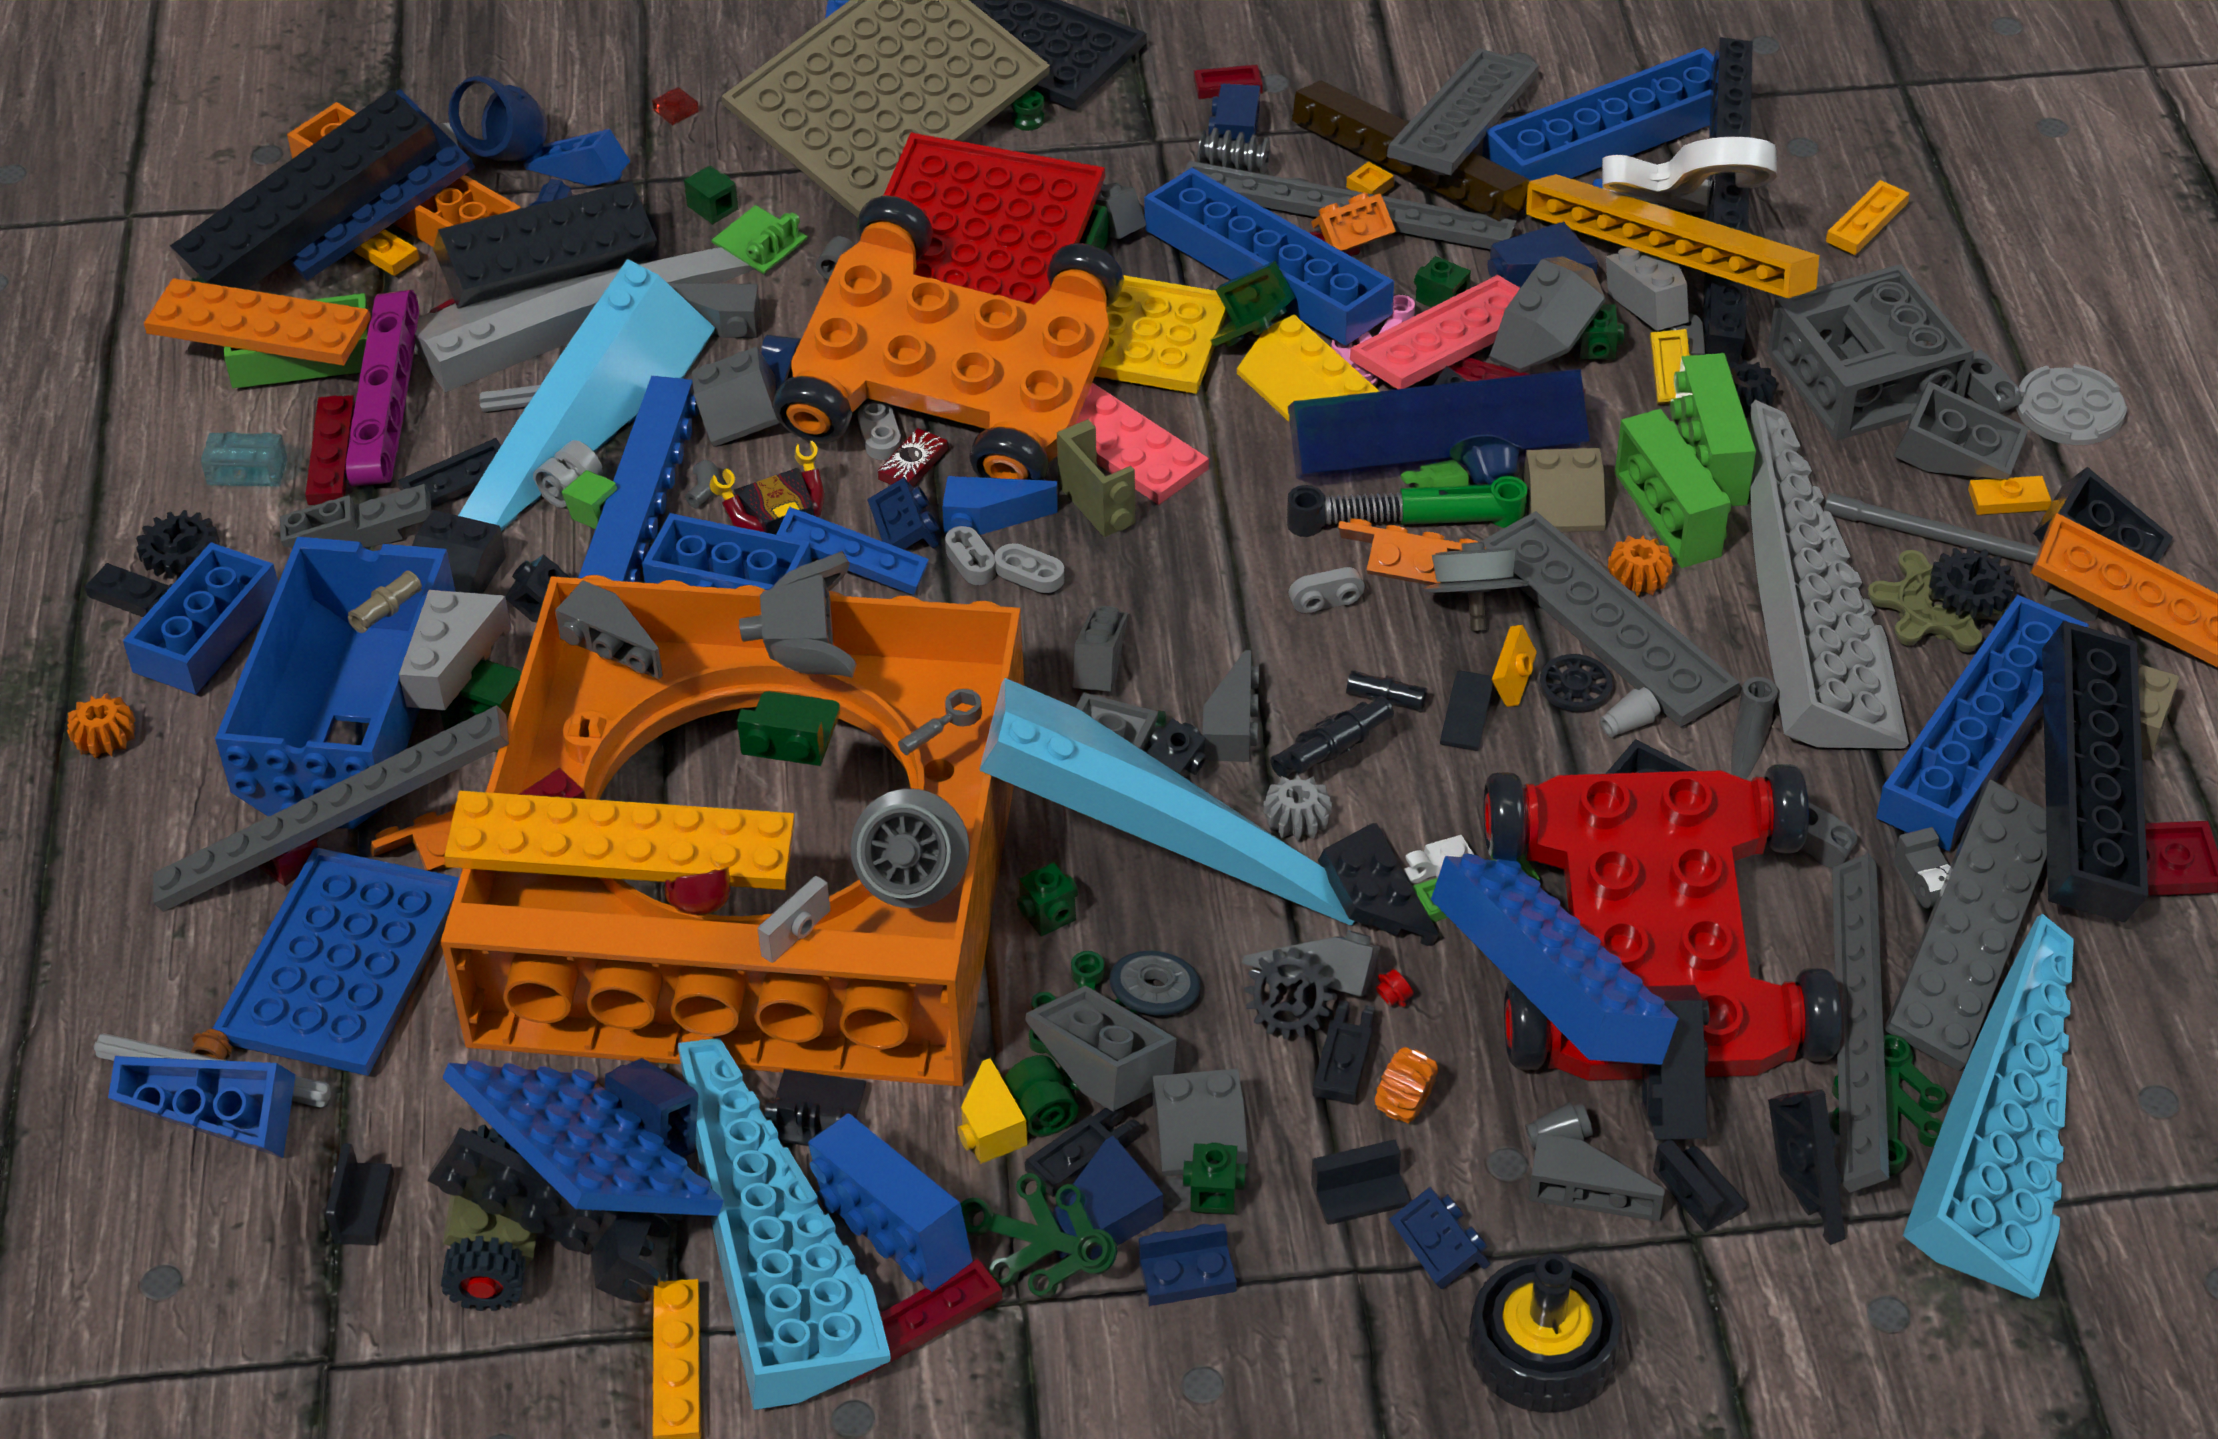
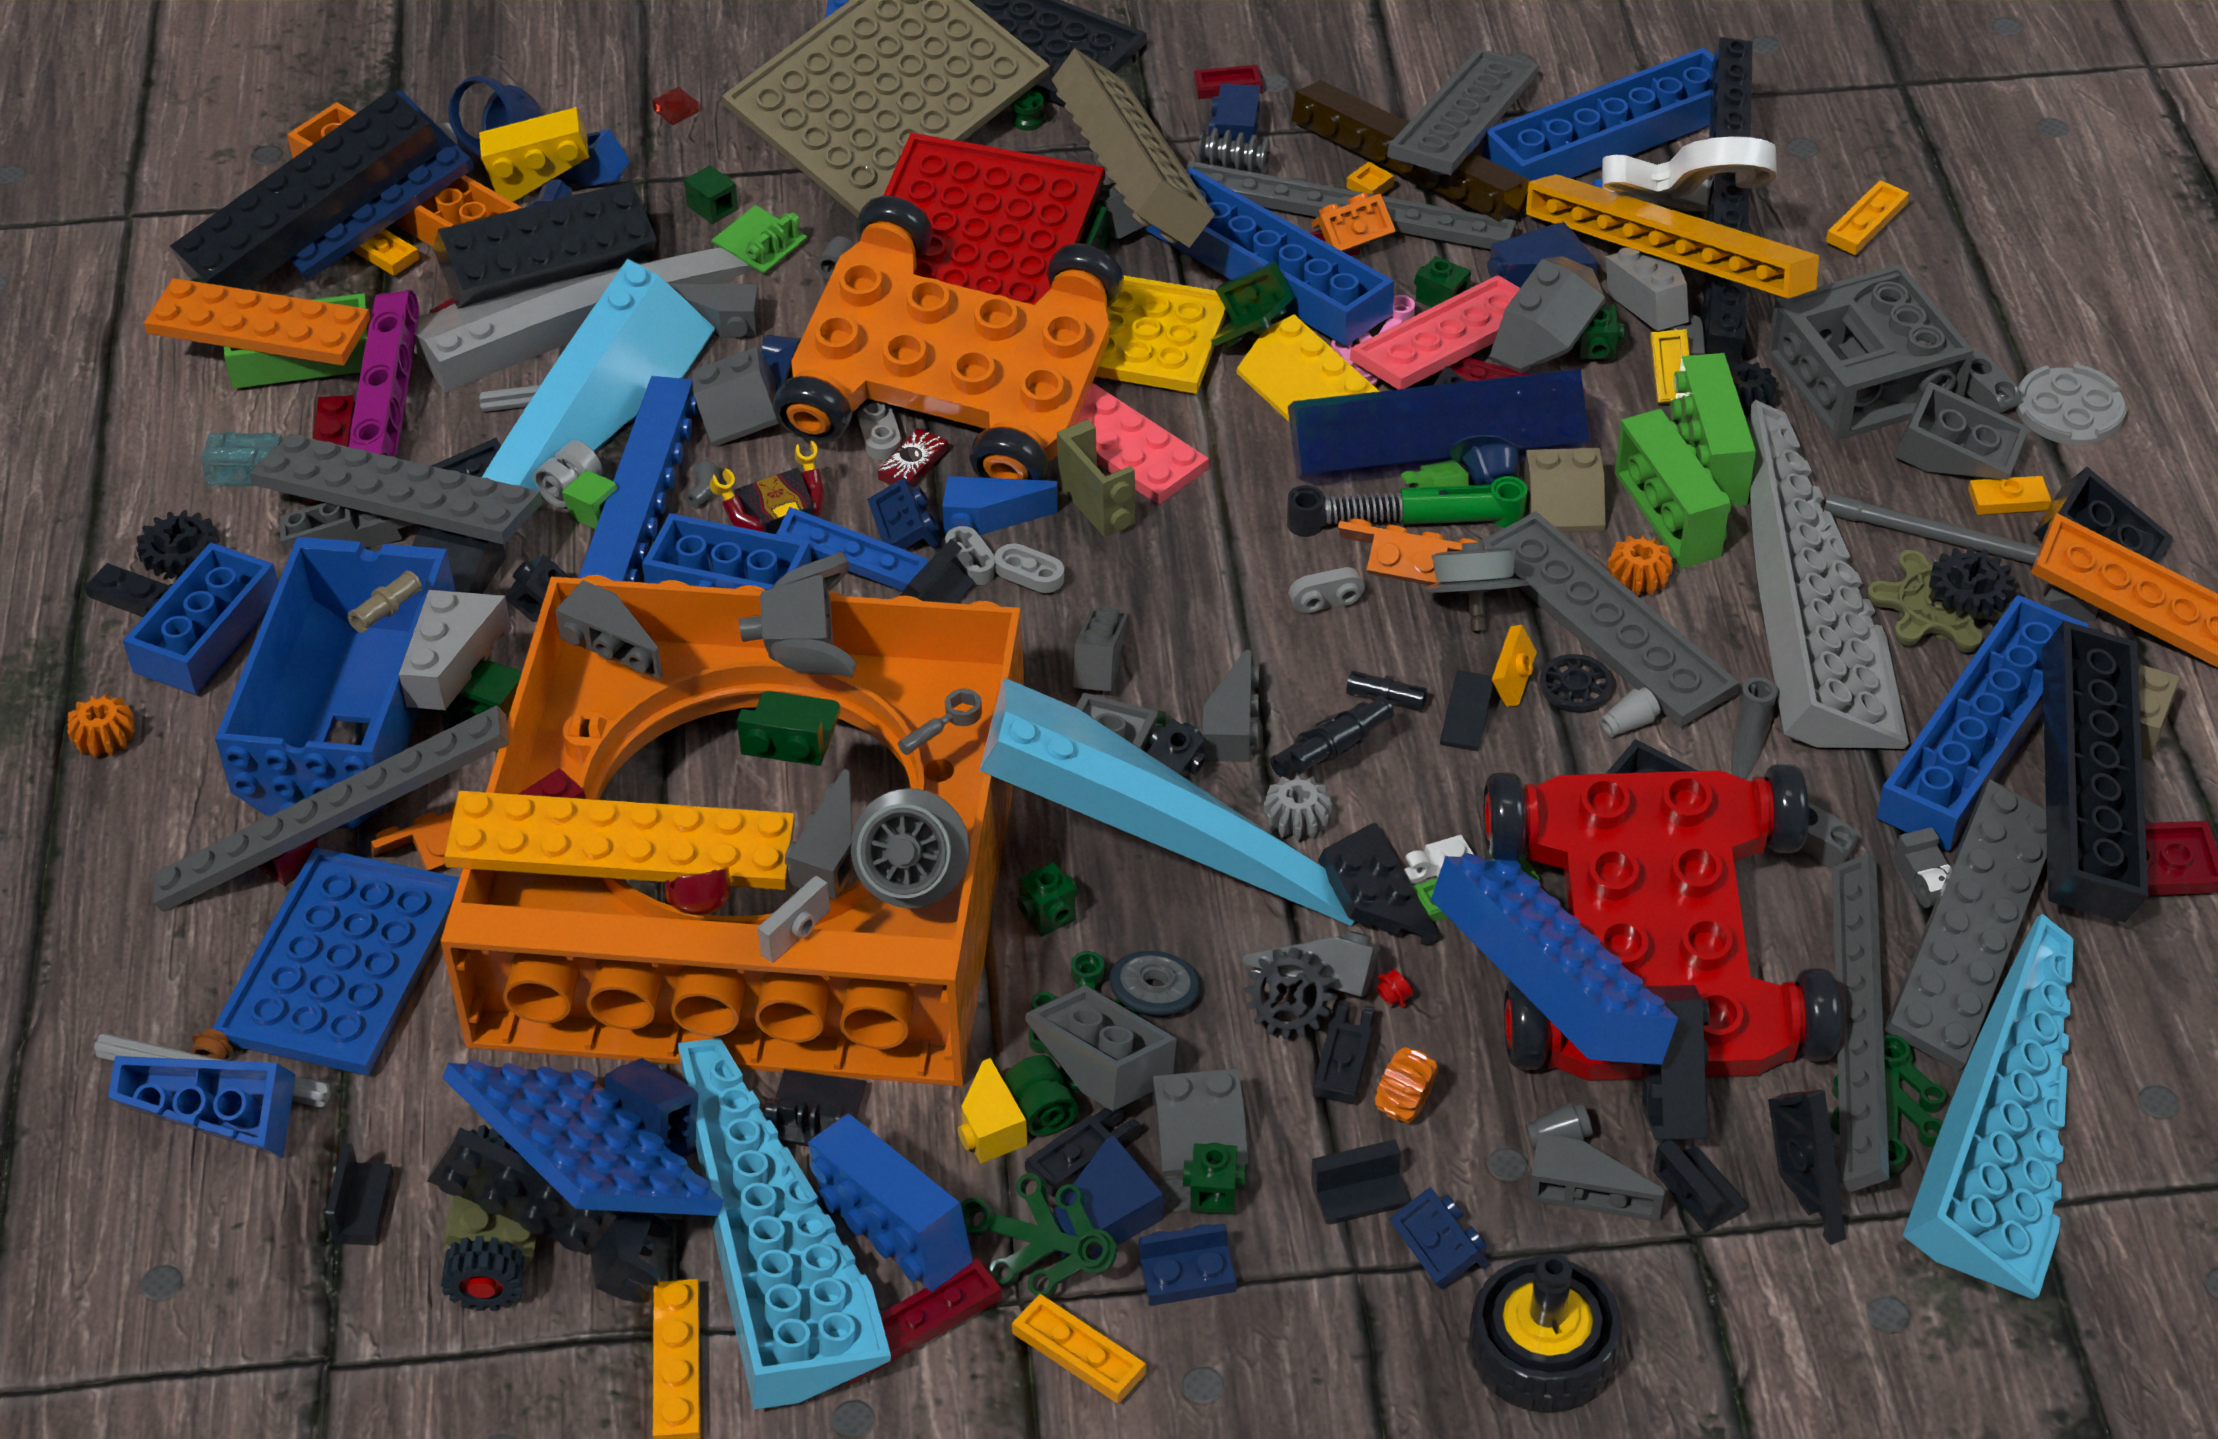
none -> dark grey plate [249,434,542,544]
none -> yellow wedge [479,107,589,202]
none -> dark grey slope [785,769,855,899]
none -> black panel [900,539,974,603]
none -> light orange plate [1012,1294,1146,1404]
none -> dark tan brick [1052,48,1215,248]

